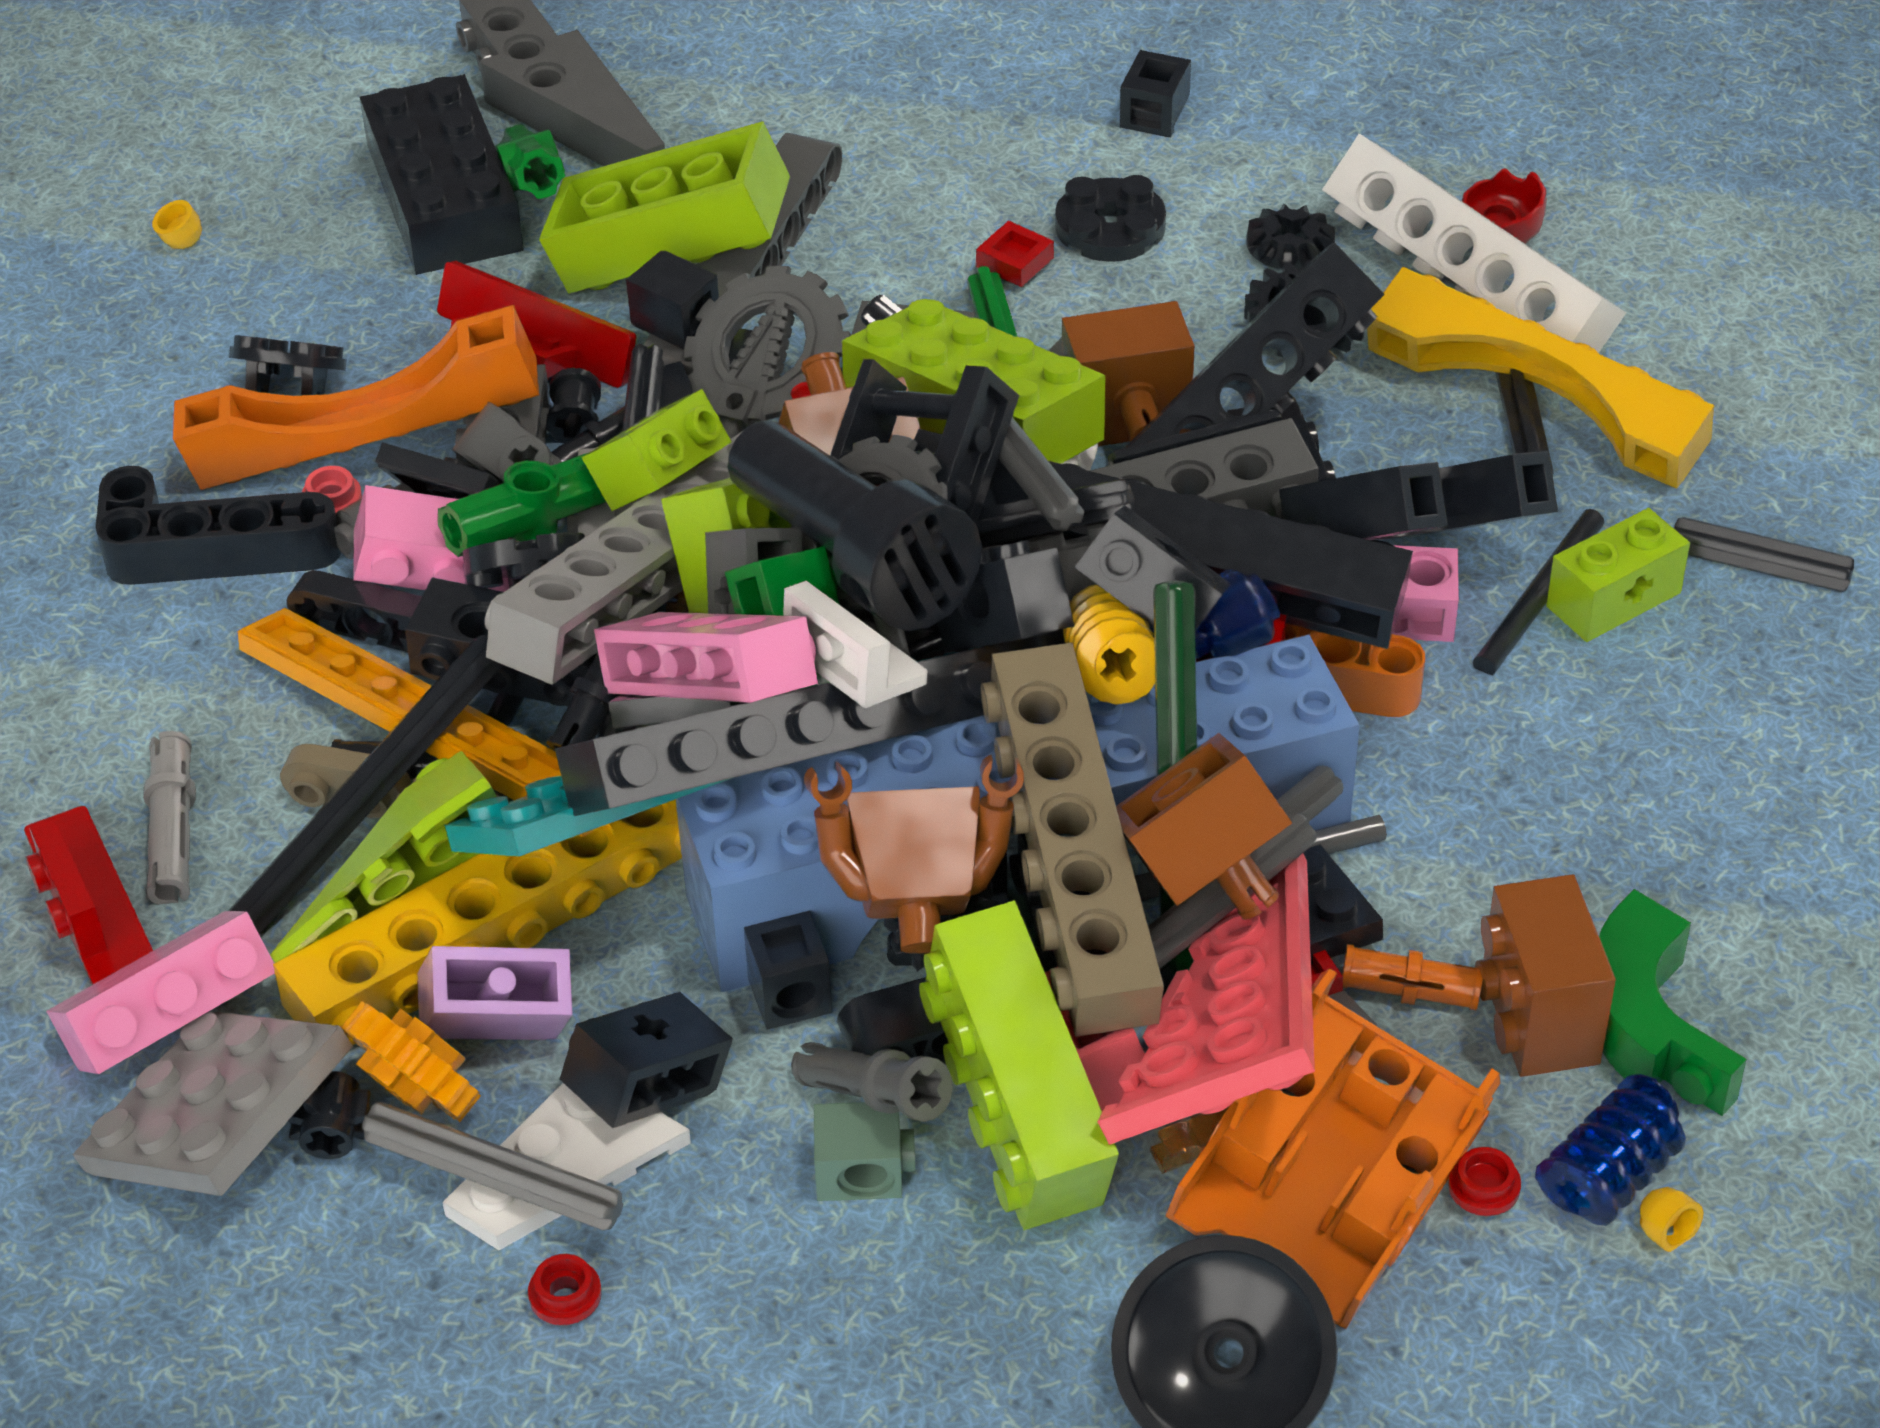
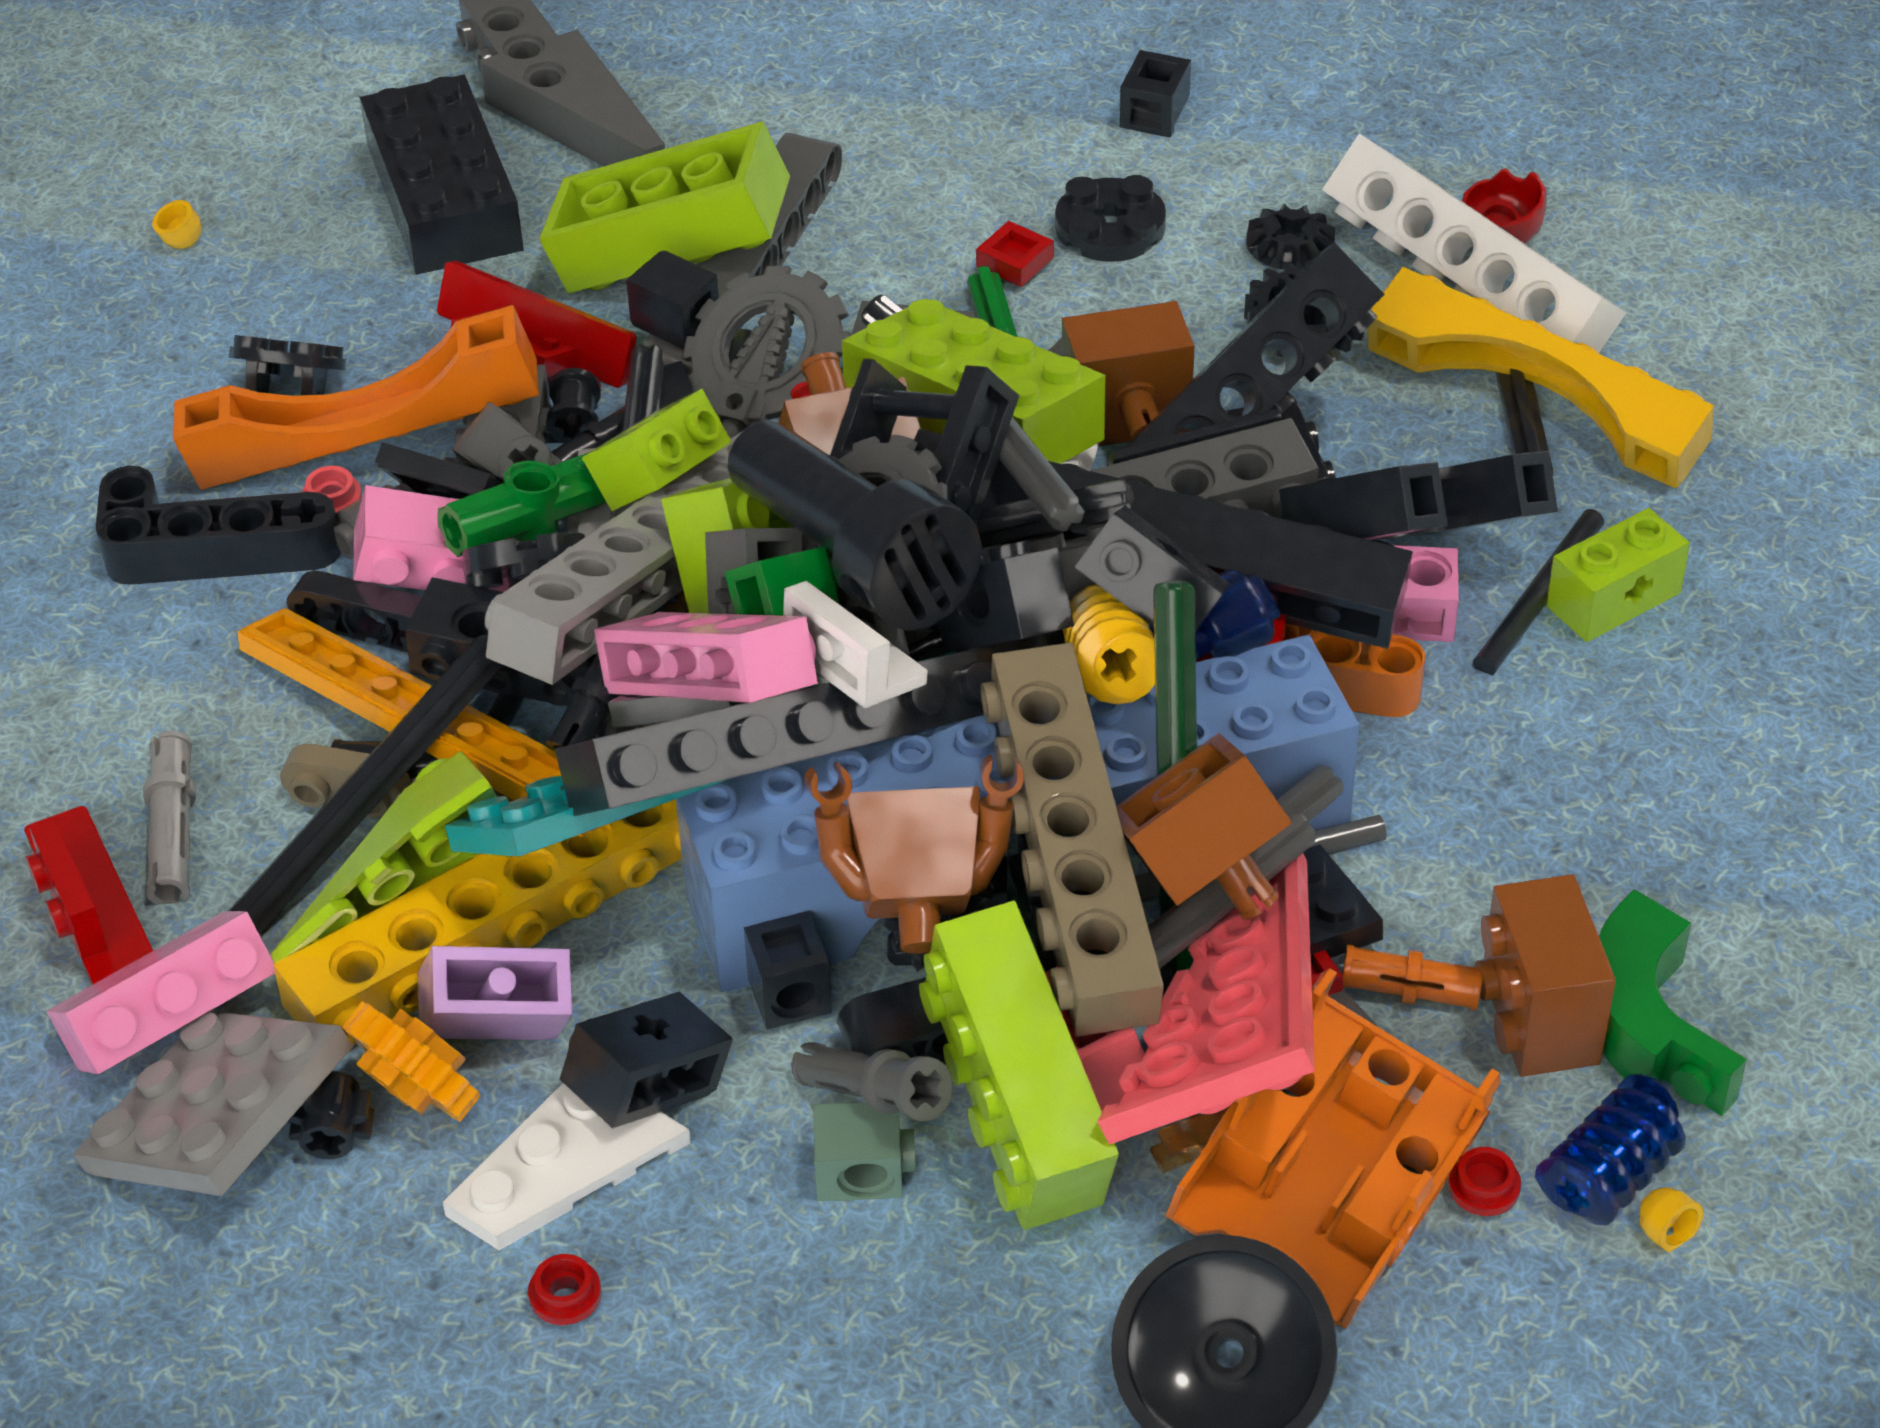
axle [362,1102,624,1230] -> none
green piece [495,124,566,199] -> none
black axle [1674,517,1854,592] -> none

